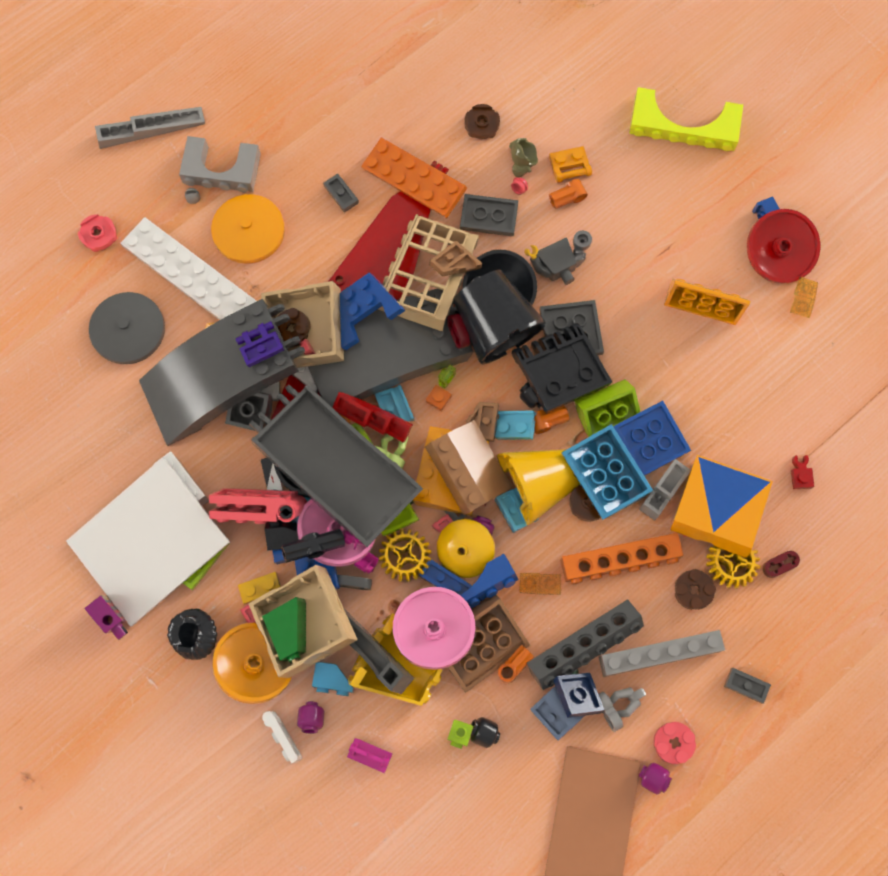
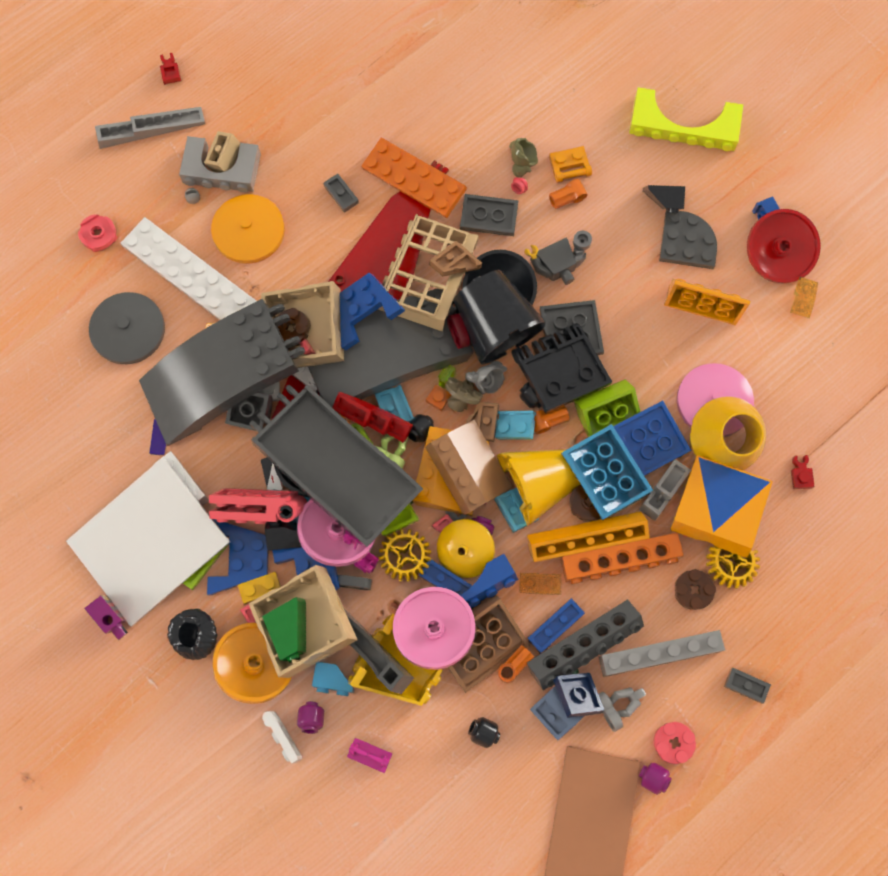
dark purple plate [235,321,284,367] -> none
black piece [281,529,345,563] -> none
lime bracket [447,720,473,749] -> none
reddish brown plate [464,104,500,139] -> none
dark red beam [763,551,800,578] -> none
none -> dark purple sticker [149,419,166,455]
none -> red plate [160,52,181,85]
none -> tan brick [204,131,241,173]
none -> blue wing [207,519,269,596]
none -> black head [408,414,434,442]
none -> dark tan plate [446,377,483,412]
none -> light grey hair [465,361,507,394]
none -> light orange brick [527,511,650,562]
none -> blue plate [527,598,585,654]
none -> black slope [643,185,685,213]
none -> dark grey plate [659,209,717,269]
none -> bright pink dish [677,363,754,437]
none -> yellow cone [690,397,766,470]

